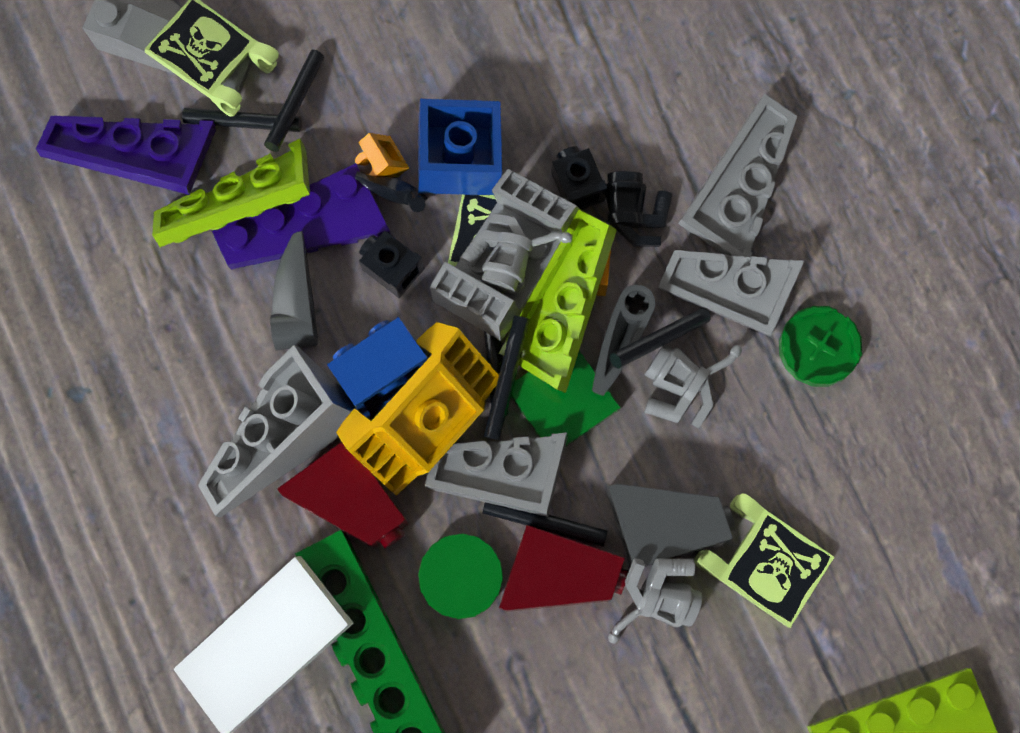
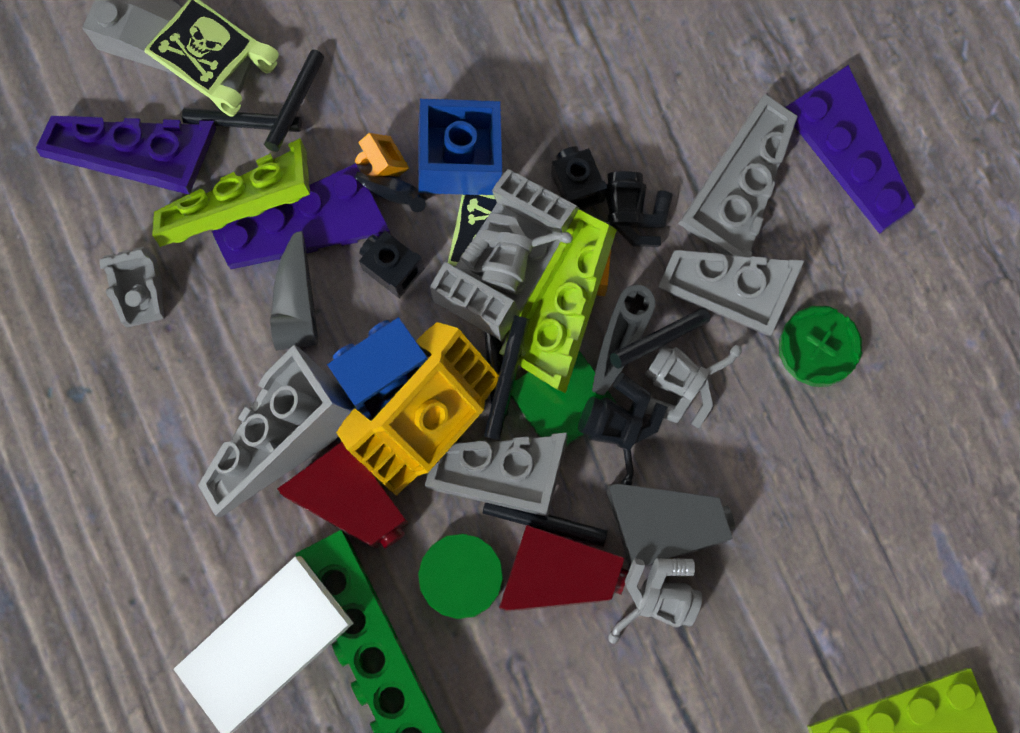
flag [694,493,834,628] -> none
none -> light grey hand [99,246,165,328]
none -> black piece [578,373,668,485]
none -> dark purple wing [786,65,915,234]

